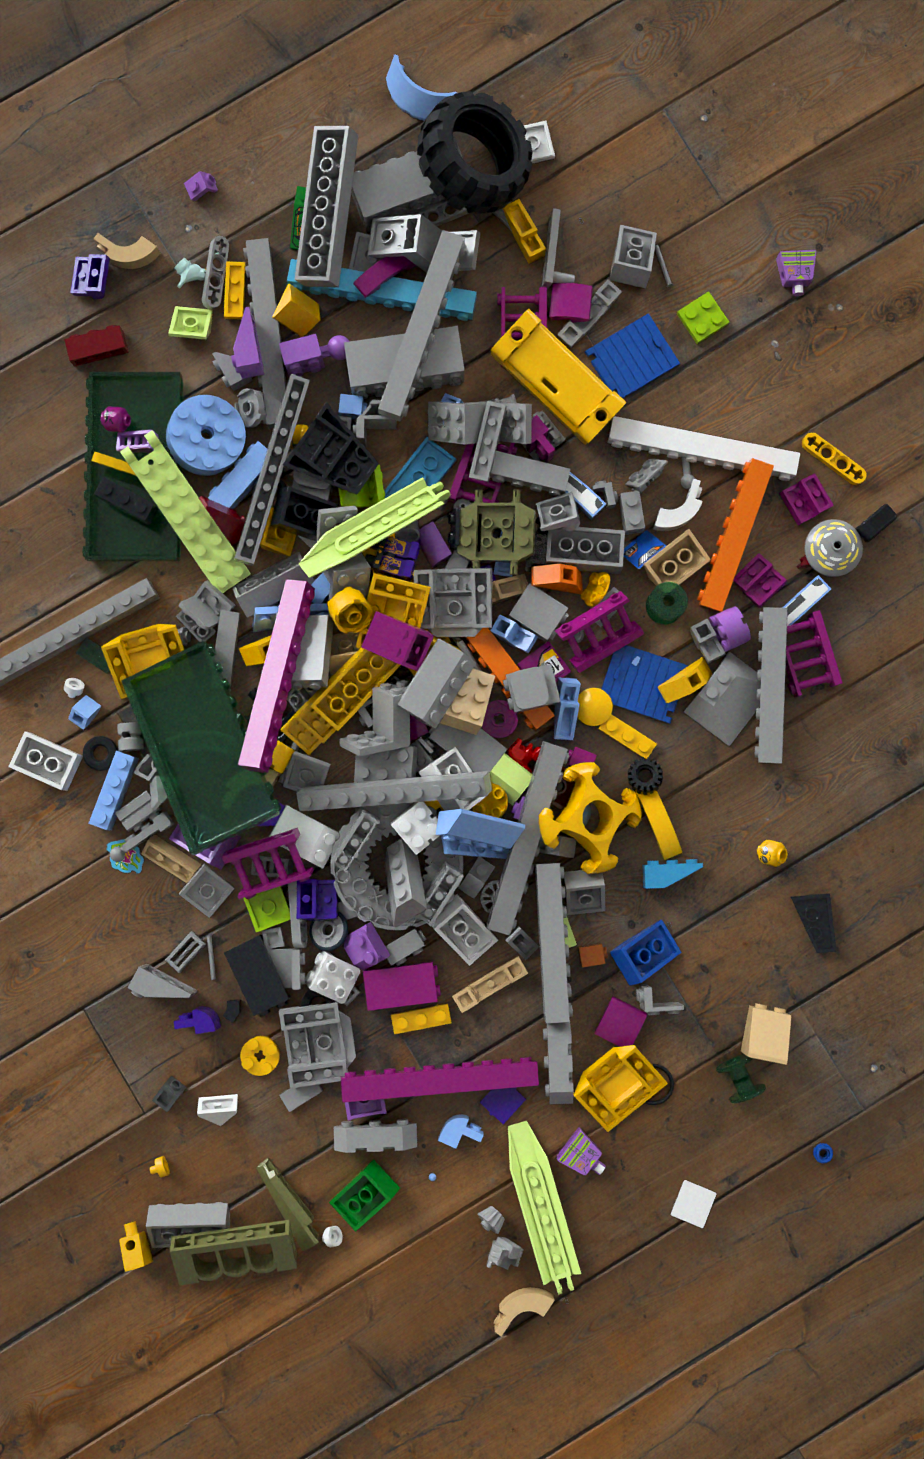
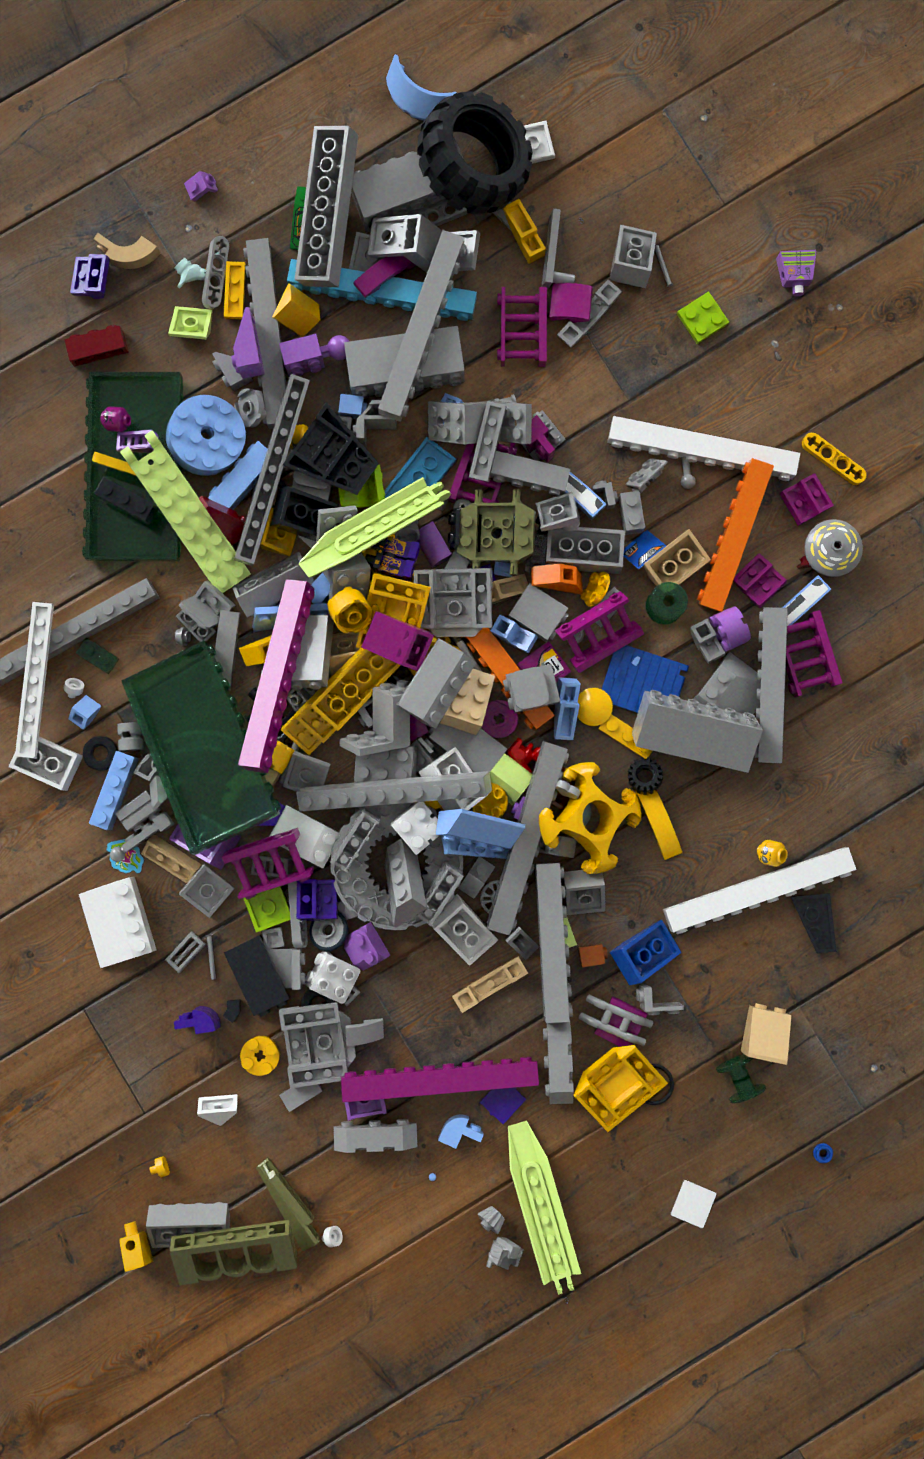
yellow slope [101,624,194,699] -> none
light grey slope [128,964,198,998] -> none
dark grey bracket [152,1076,186,1112] -> none
green slope [329,1159,400,1232] -> none
magenta brick [363,961,441,1011] -> none
light grey brick [385,928,426,966] -> none
yellow plate [391,1003,452,1034] -> none
yellow piece [491,309,627,445] -> none
tan arch [494,1287,555,1337] -> none
medium lavender torso [556,1127,606,1175] -> none
magenta brick [567,747,597,766] -> none
blue door [585,313,680,398] -> none
dark azure slope [642,859,703,889] -> none
white arch [653,479,702,531] -> none
yellow slope [658,657,712,703] -> none
black animal [855,504,897,543] -> none
none -> white plate [15,602,54,759]
none -> white slope [79,877,157,968]
none -> light grey slope [345,1018,384,1047]
none -> light grey tile [555,780,581,799]
none -> light grey piece [579,994,653,1046]
none -> light grey brick [632,690,763,773]
none -> white brick [663,847,856,934]

